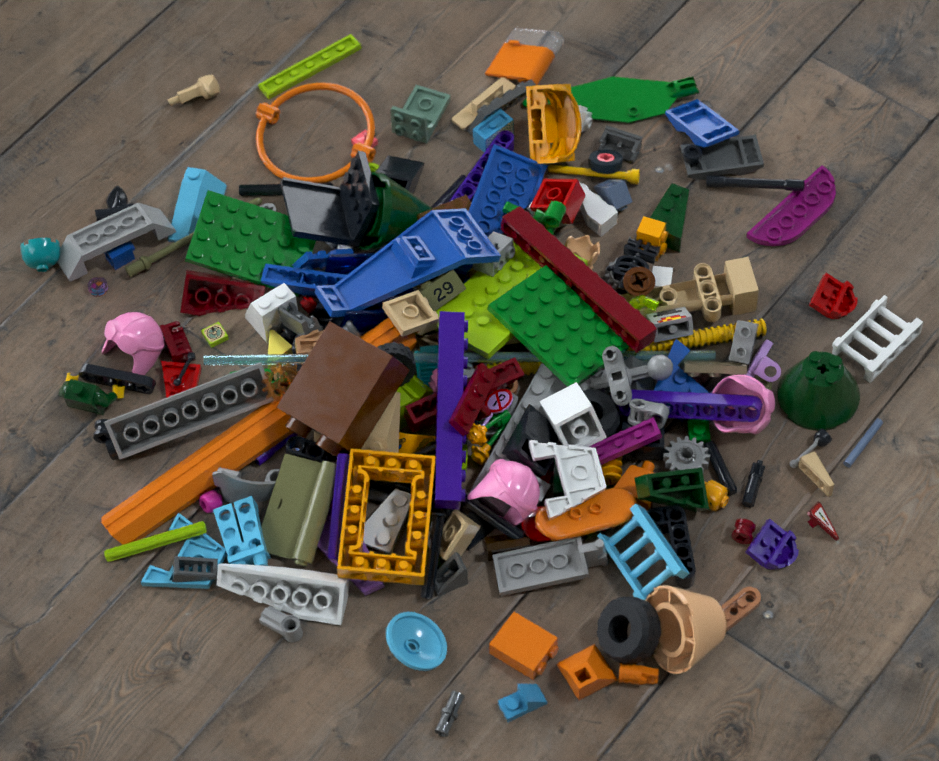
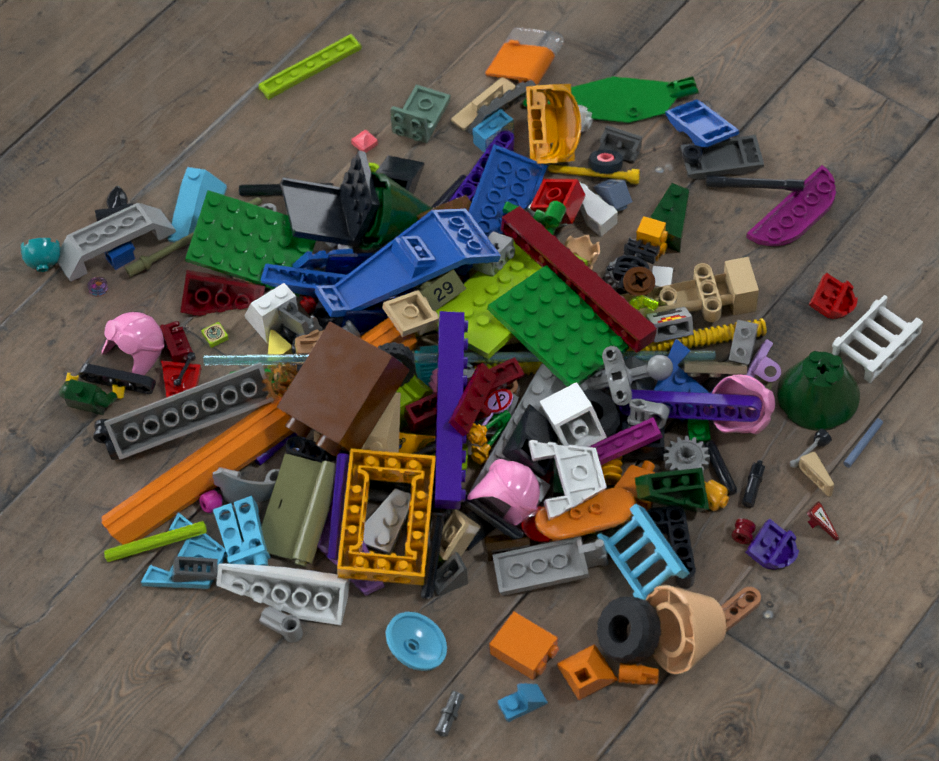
tan animal [168,75,220,106] -> none
orange piece [255,83,376,183] -> none

